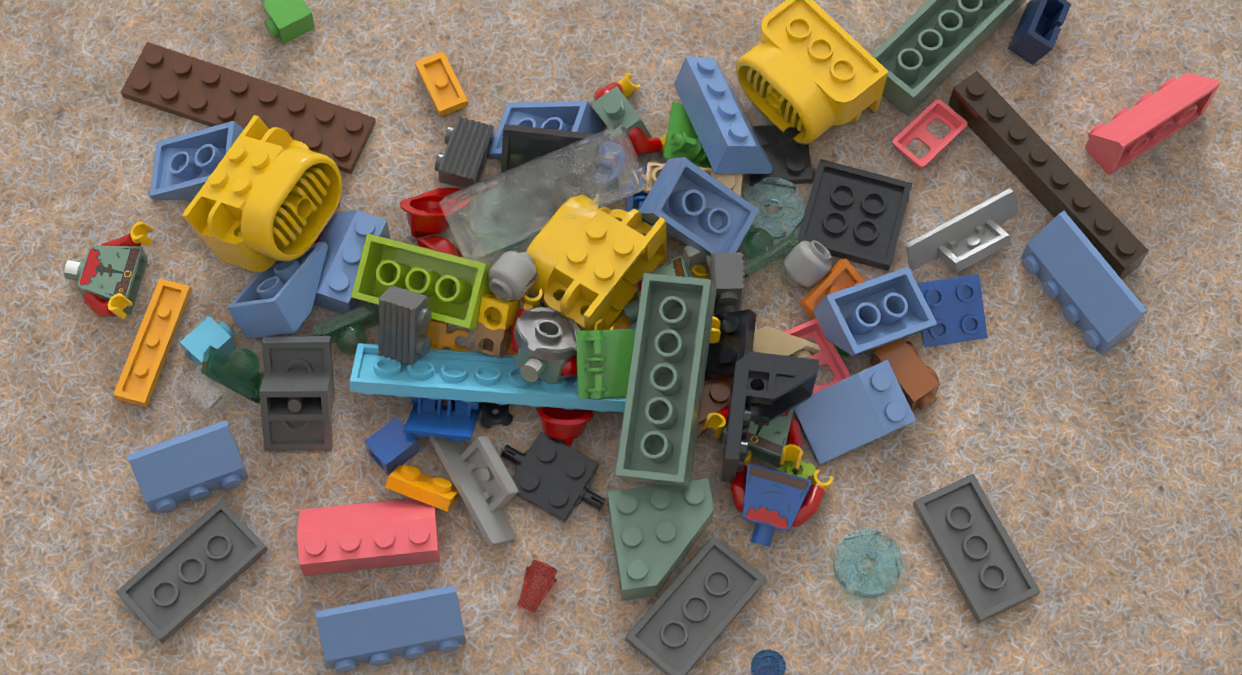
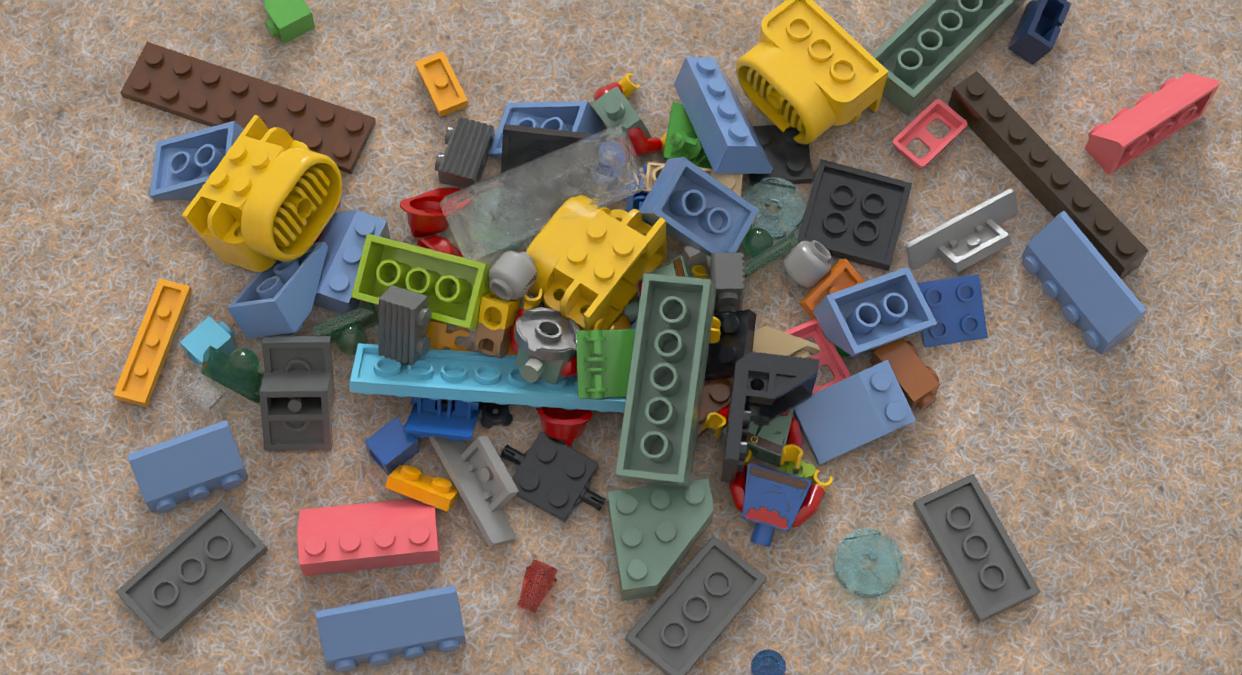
torso [64,222,154,320] -> none

